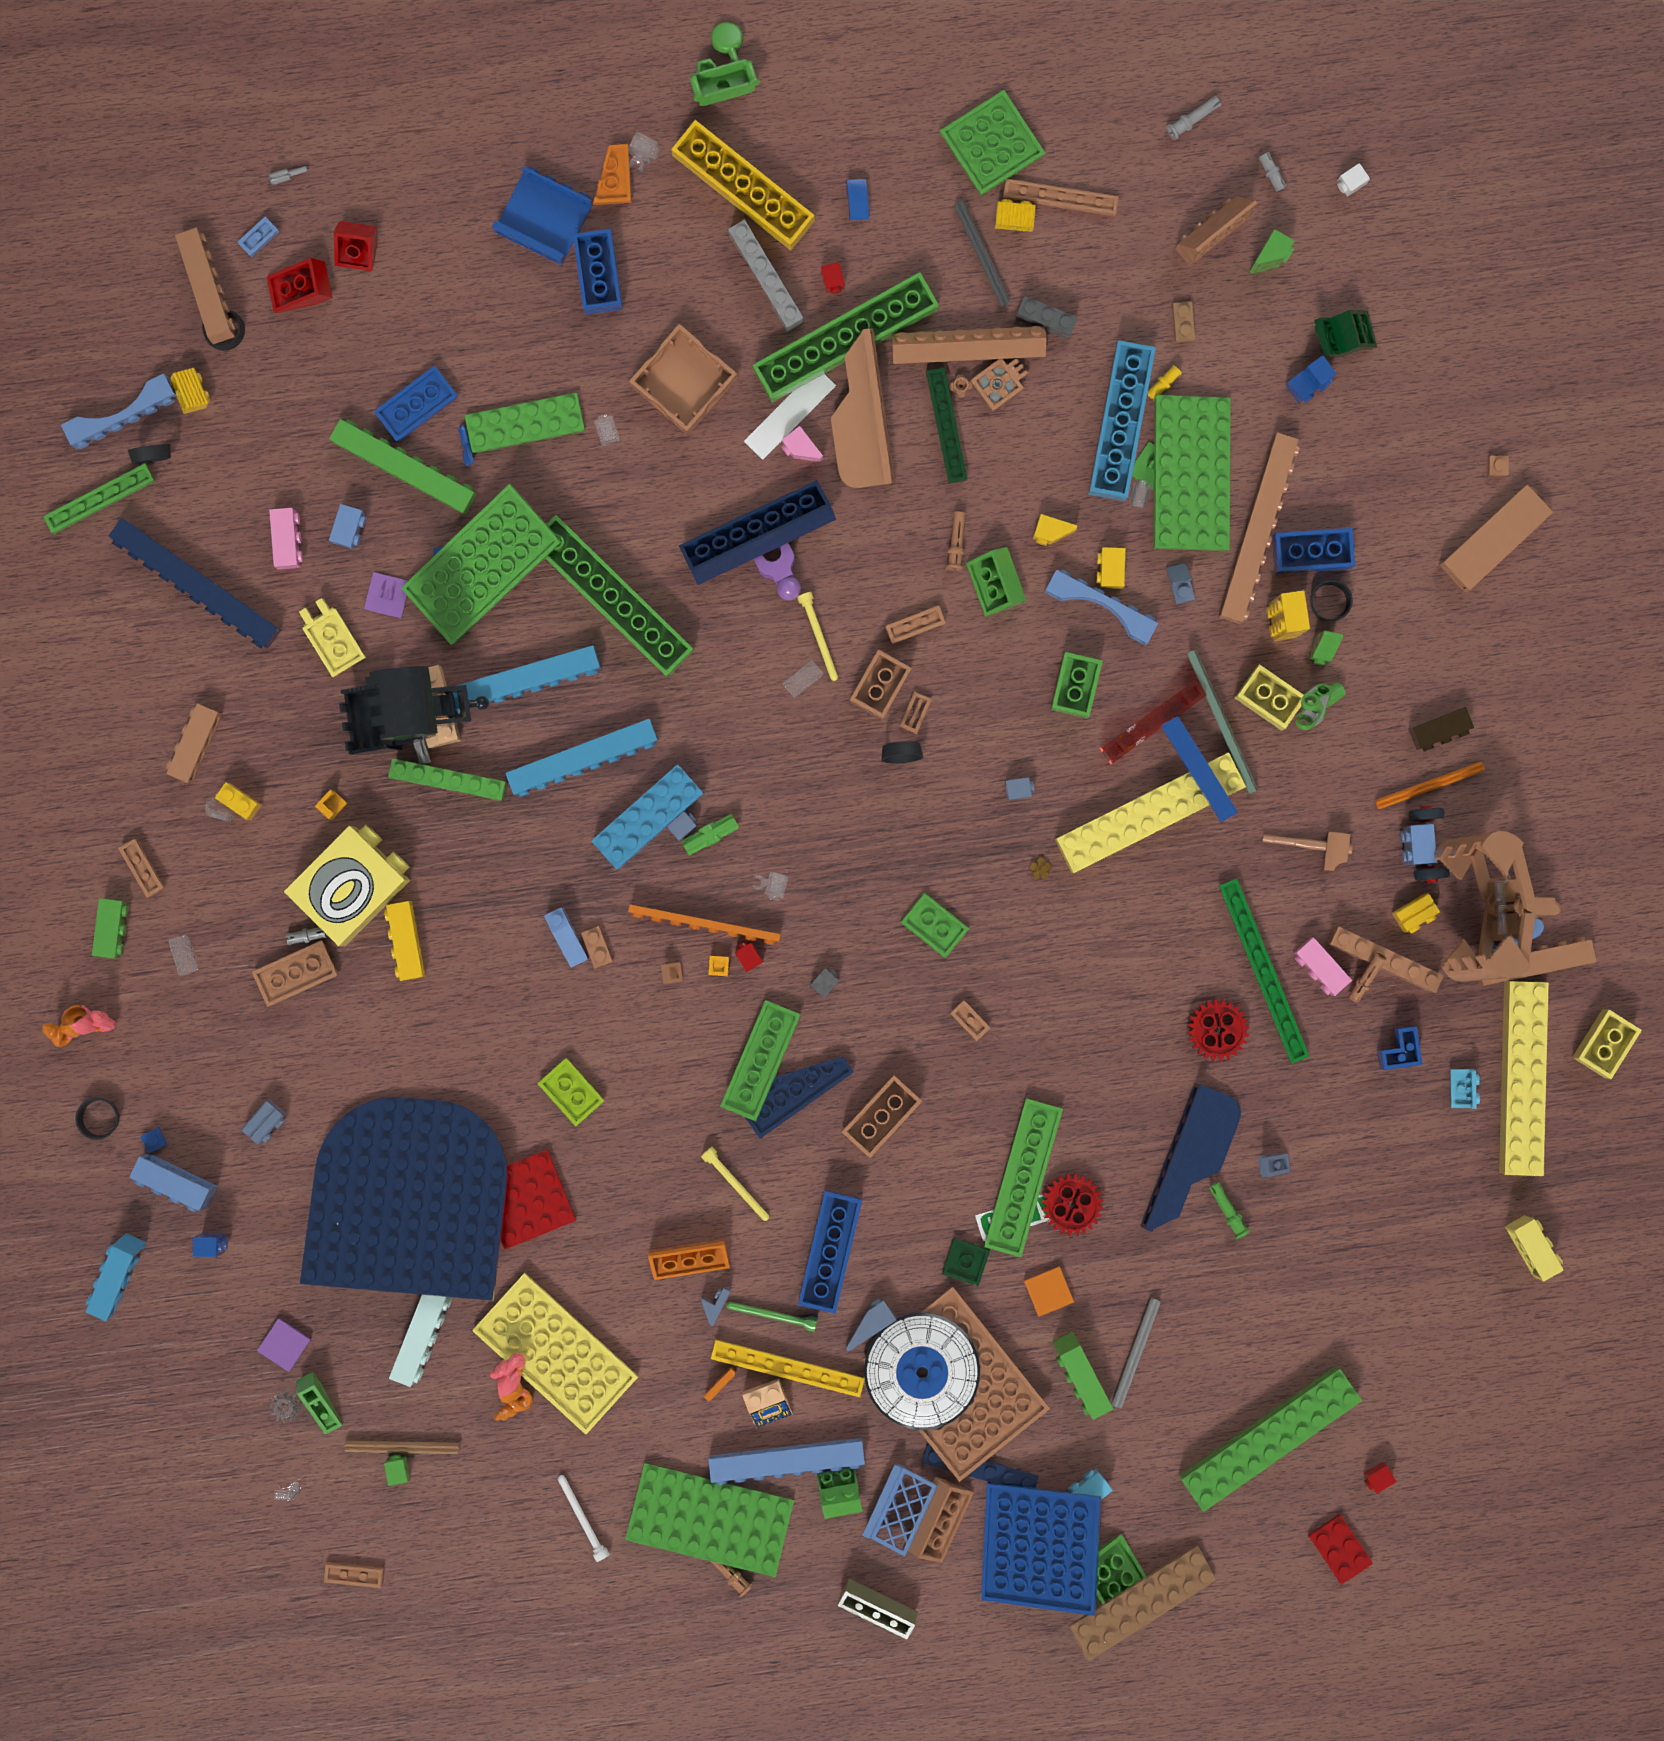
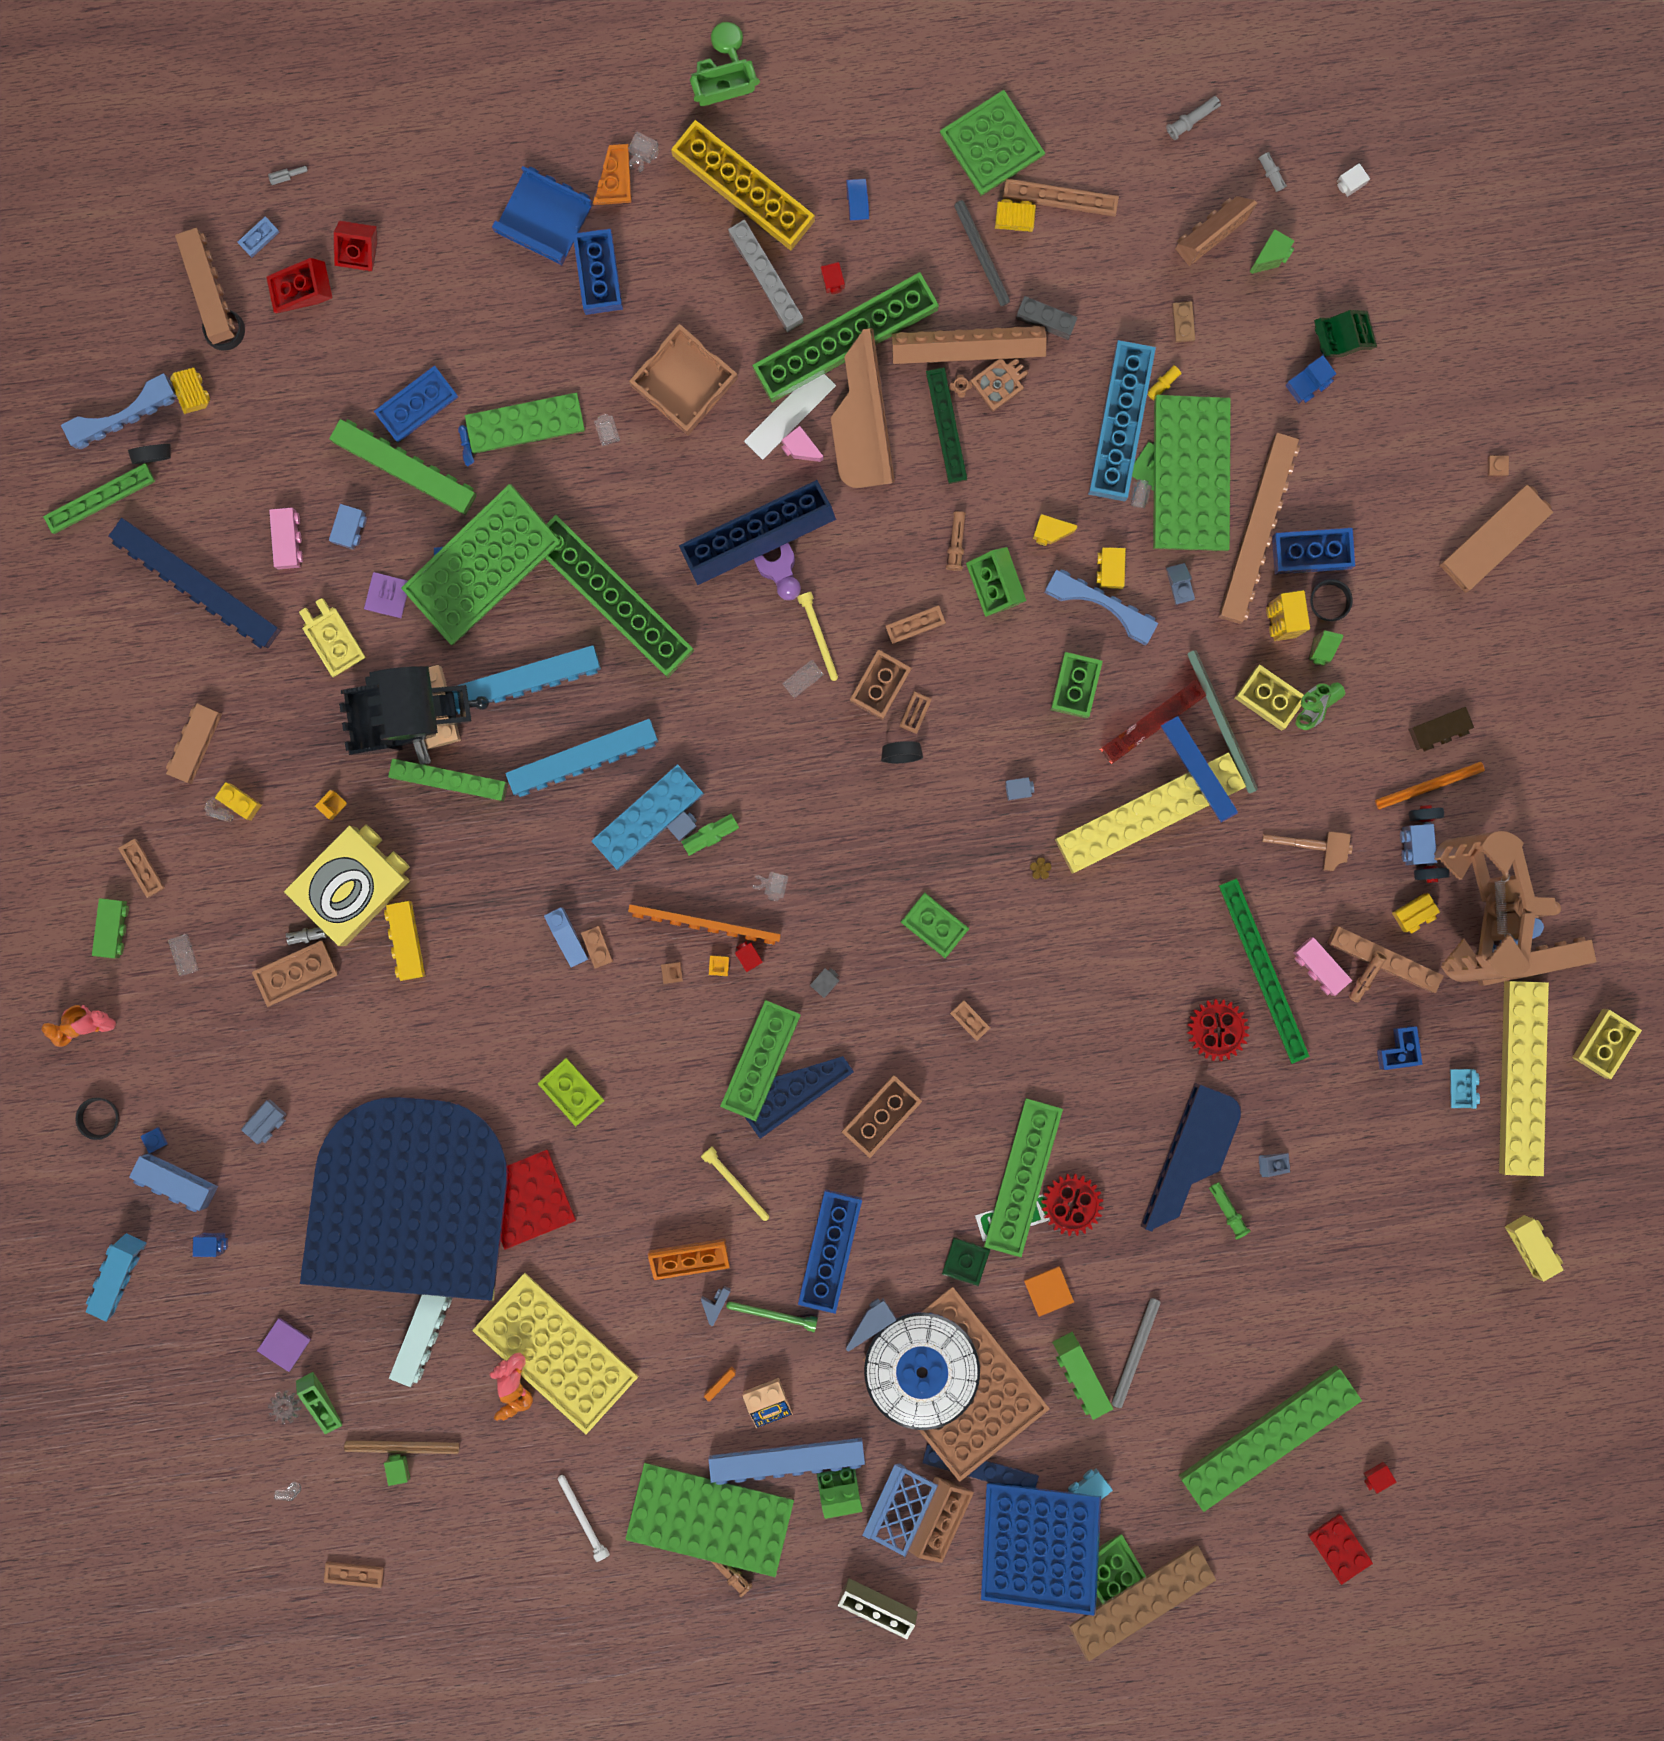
yellow plate [711,1339,865,1397] -> none

